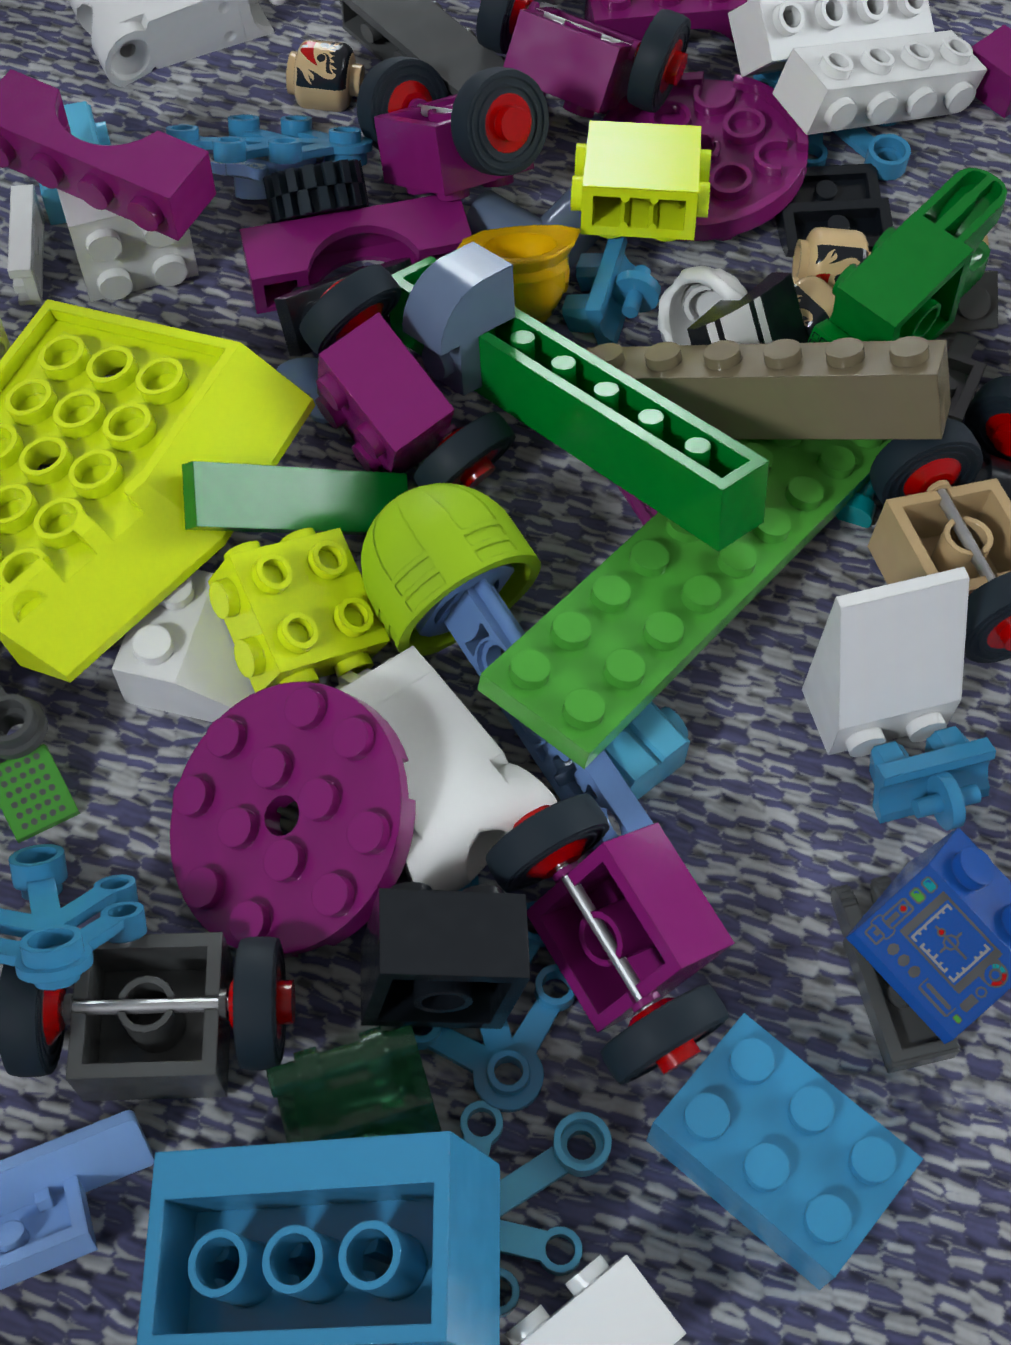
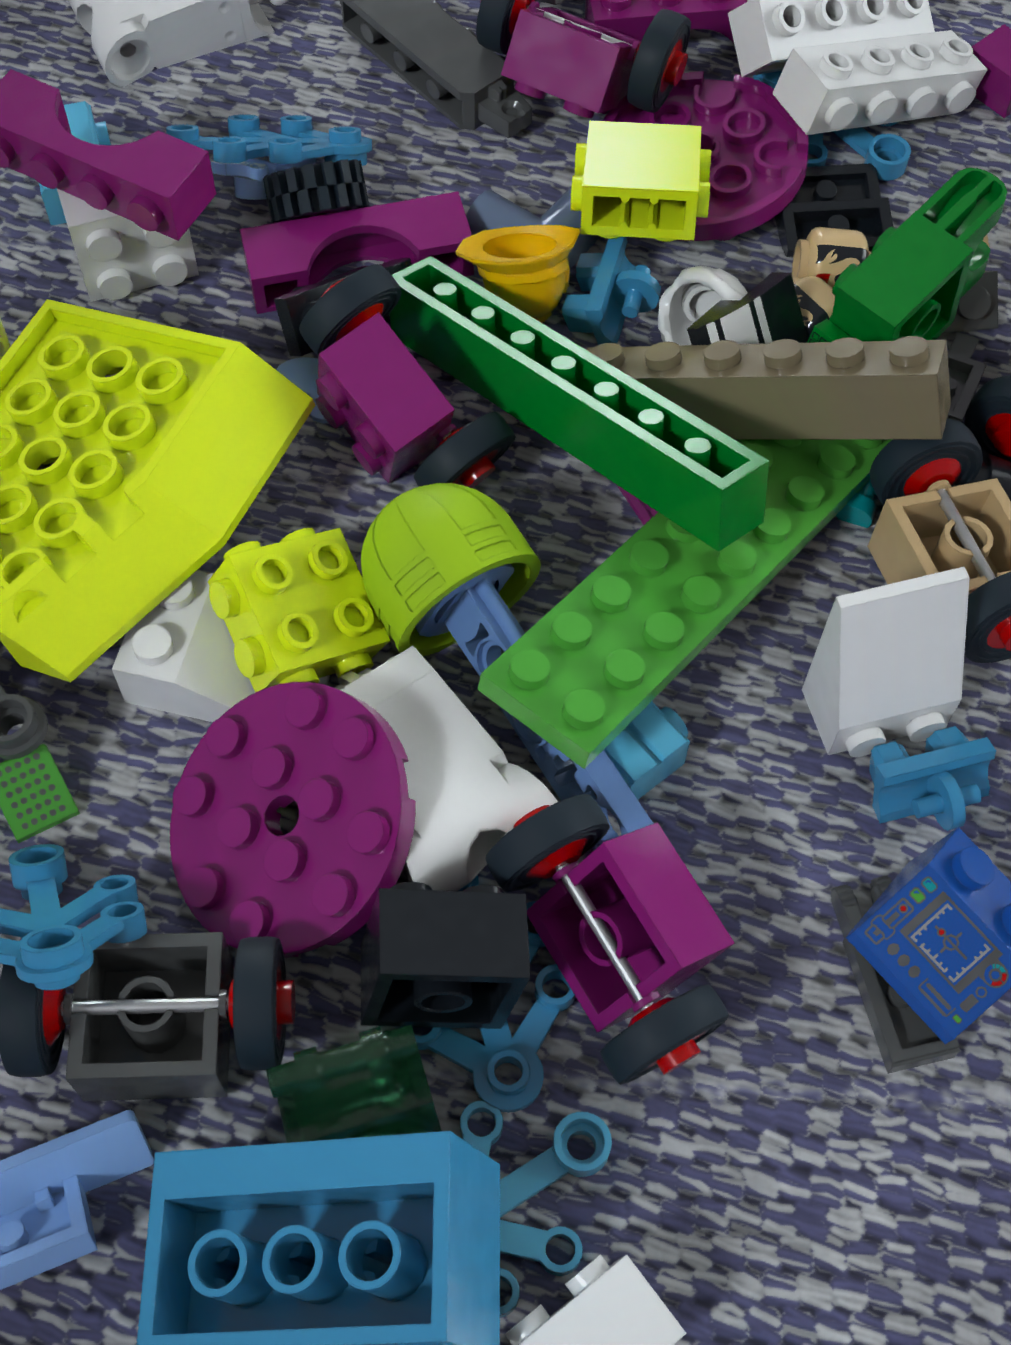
white tile [7,184,44,306] -> none
tile [182,461,408,535] -> none
tan head [286,39,365,112] -> none
brick [357,56,549,201] -> none
sand blue brick [402,241,515,396] -> none
dark azure brick [646,1013,923,1290] -> none

